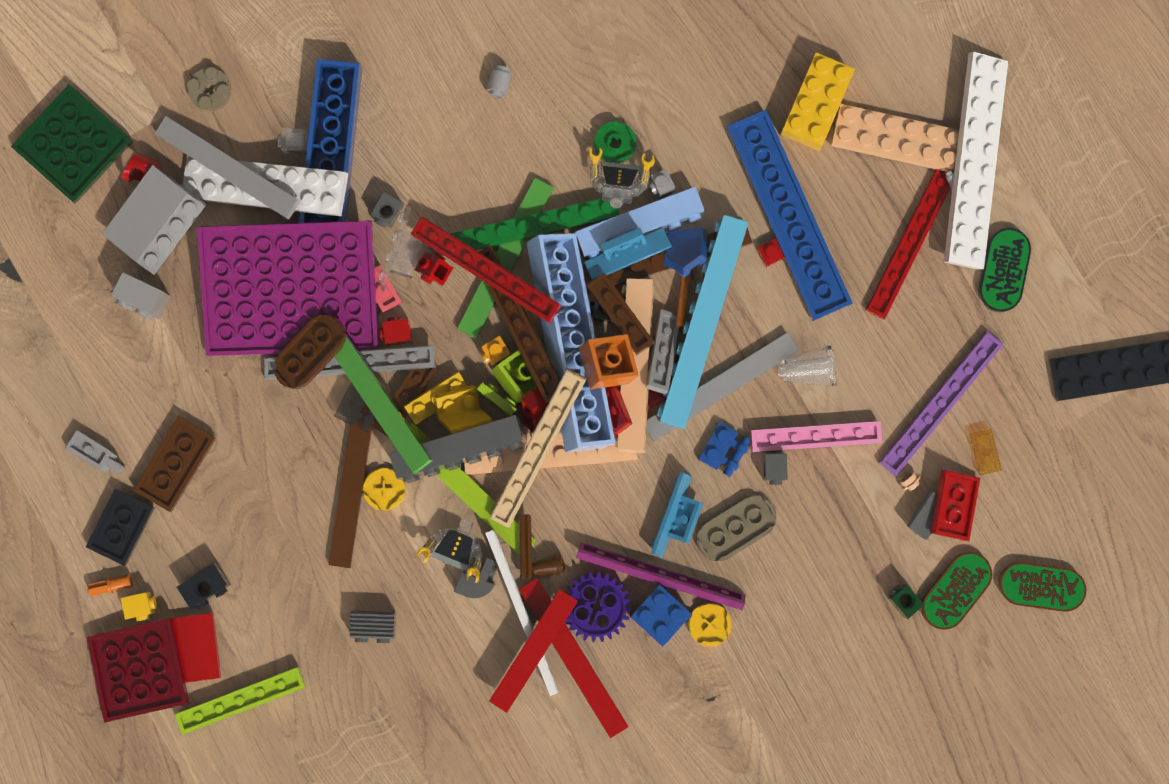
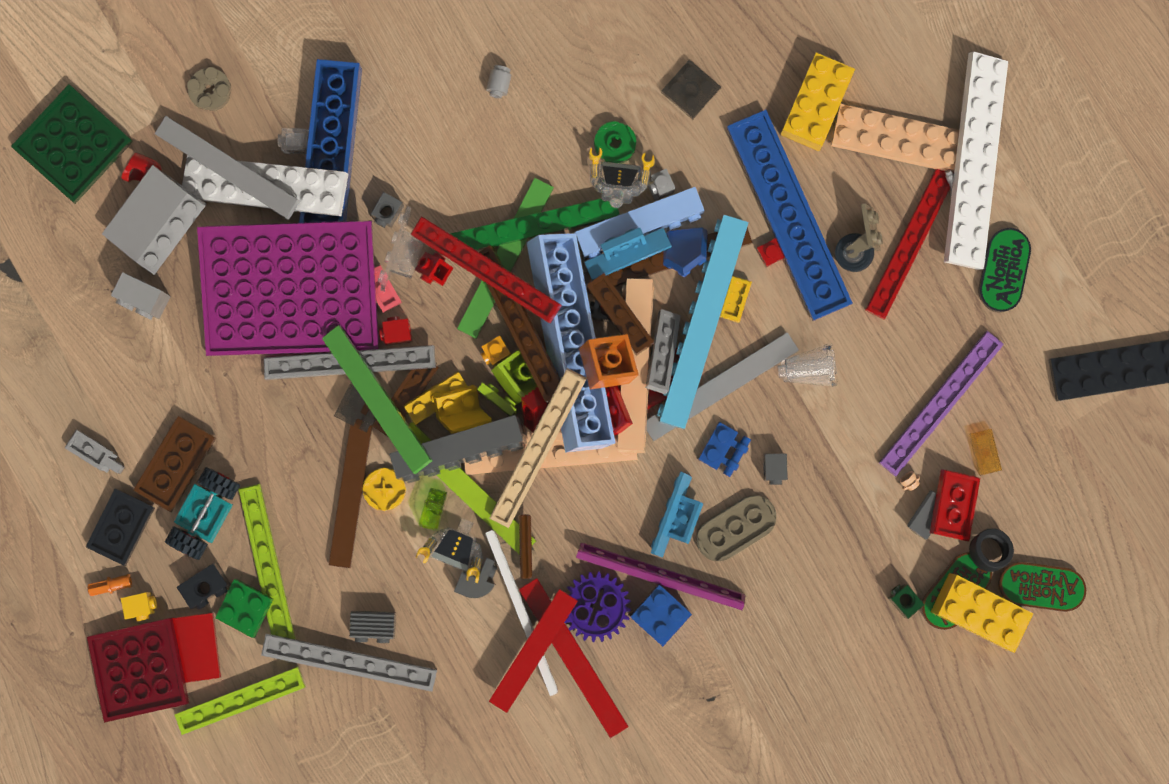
reddish brown tile [274,315,346,389] -> none
reddish brown cone [532,554,565,575] -> none
orange bar [676,274,690,328] -> none
yellow tile [688,603,732,647] -> none
bright pink plate [751,421,882,452] -> none
none -> plate [164,467,240,560]
none -> green plate [215,579,274,638]
none -> lime tile [239,484,296,640]
none -> light grey tile [261,634,437,692]
none -> clear neon green leg [419,488,448,532]
none -> clear smoke plate [661,60,721,120]
none -> yellow plate [720,276,752,323]
none -> plate [835,204,883,272]
none -> yellow brick [931,573,1034,653]
none -> black tyre [969,528,1014,572]

